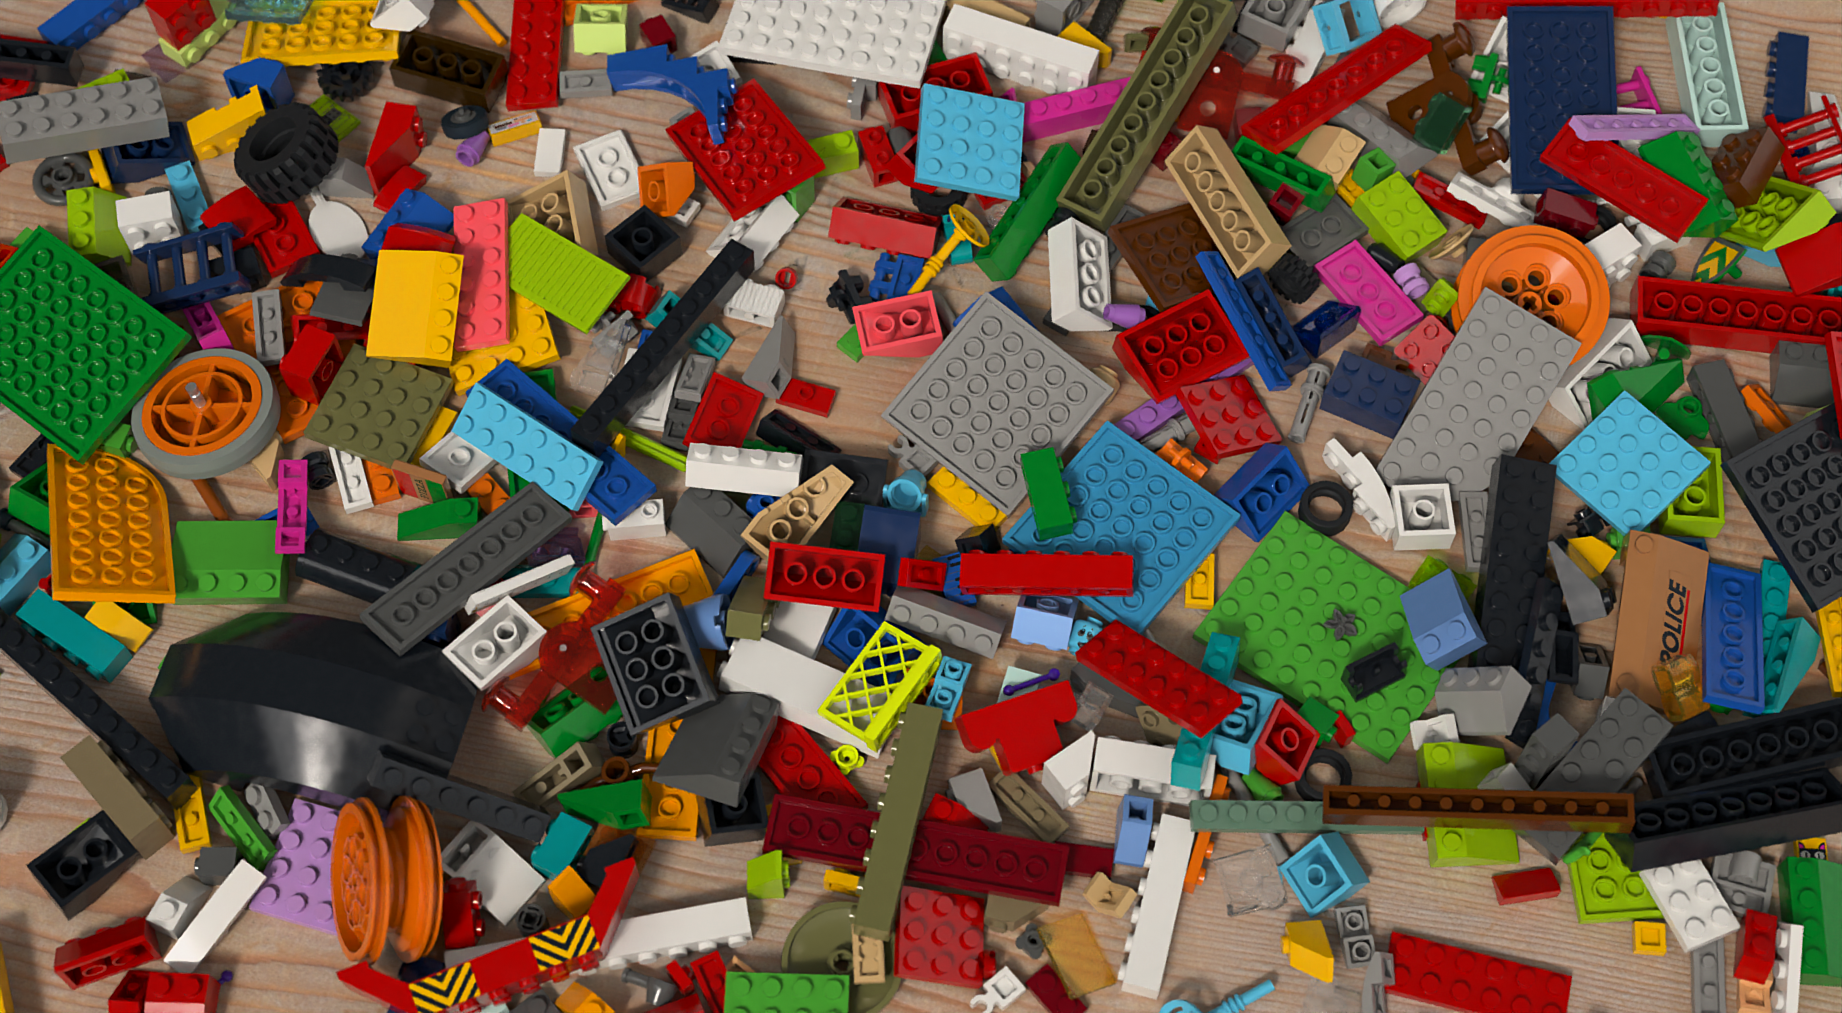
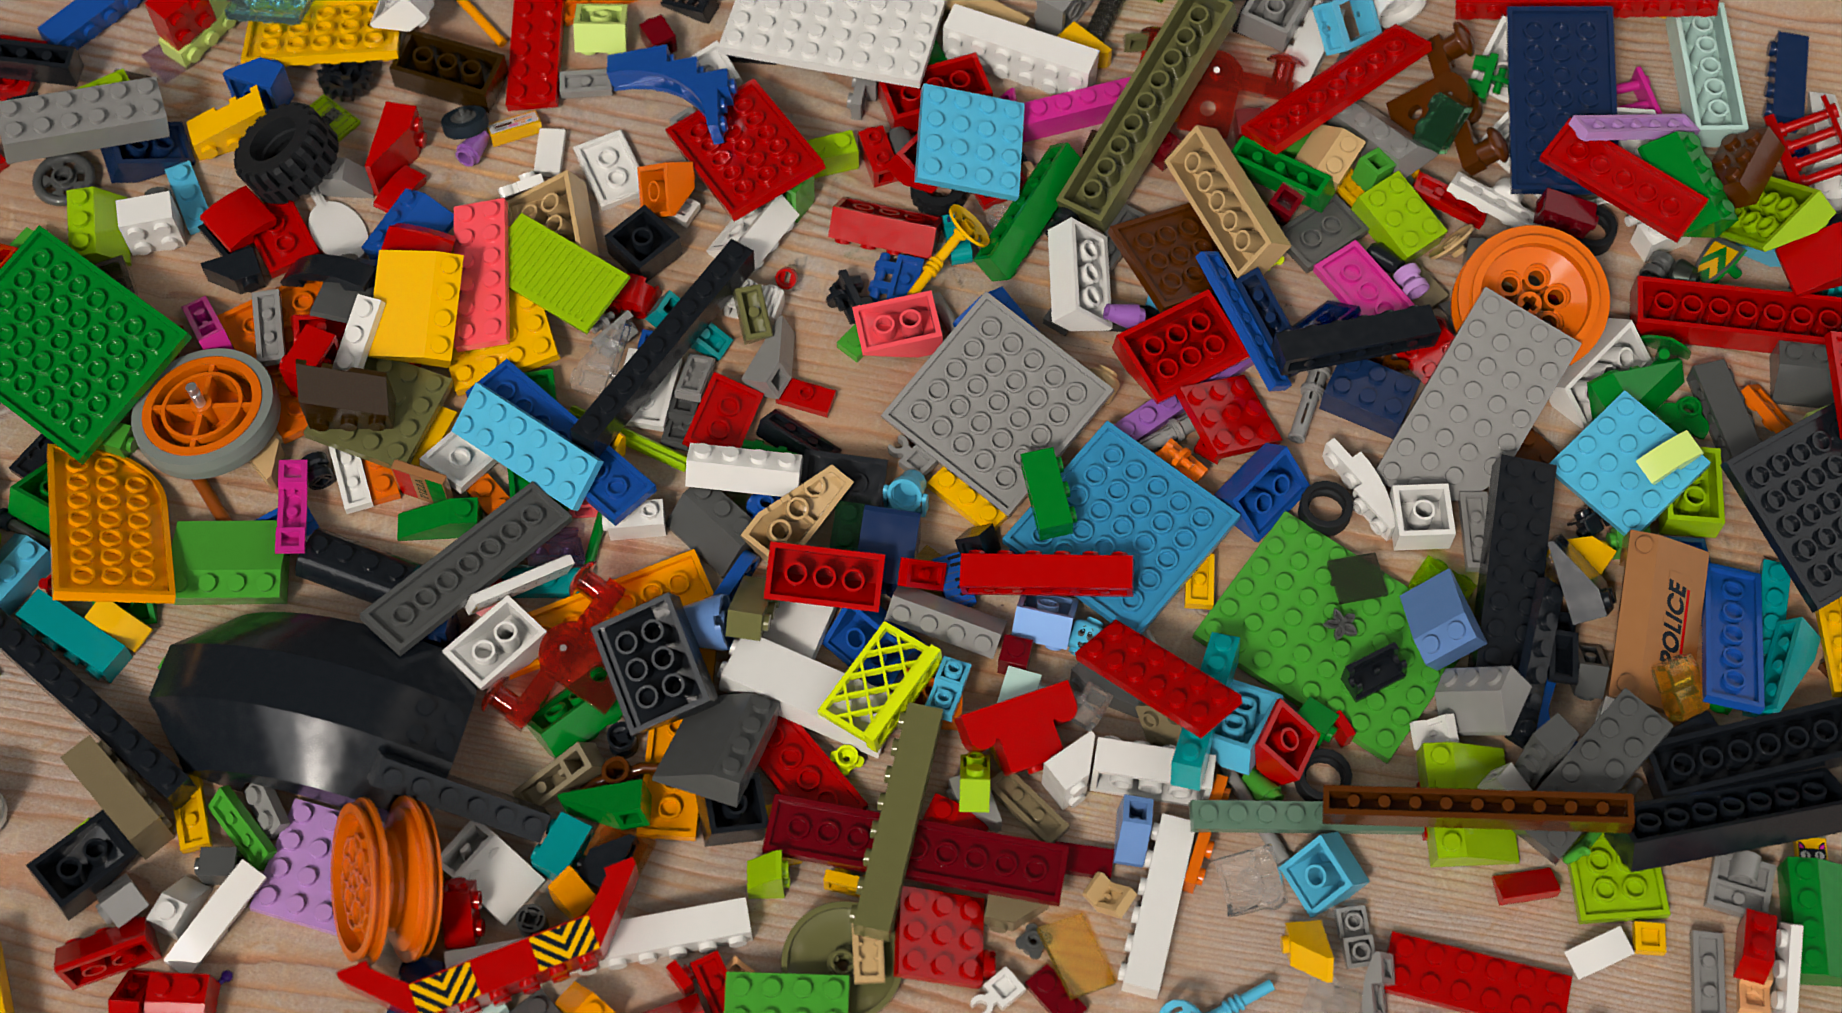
yellow plate [88,149,116,193] -> none
dark blue fence [133,222,251,314] -> none
dark grey bar [621,967,678,1007] -> none
dark purple hinge [1003,668,1060,696] -> none
dark grey plate [1219,33,1259,69] -> none
black tyre [1268,254,1320,304] -> none
lime bracket [1421,277,1458,318] -> none
white brick [1585,223,1642,288] -> none
white plate [1639,860,1741,953] -> none
none -> light grey brick [95,873,149,928]
none -> dark brown wedge [296,359,396,431]
none -> white plate [333,294,386,371]
none -> white plate [497,171,544,198]
none -> olive slope [733,284,773,345]
none -> lime slope [959,752,990,813]
none -> dark red brick [997,634,1033,675]
none -> black brick [1270,304,1441,376]
none -> clear smoke piece [1327,552,1388,605]
none -> white slope [1564,926,1635,980]
none -> yellowish green slope [1636,430,1704,485]
none -> pearl dark grey cone [1667,258,1701,282]

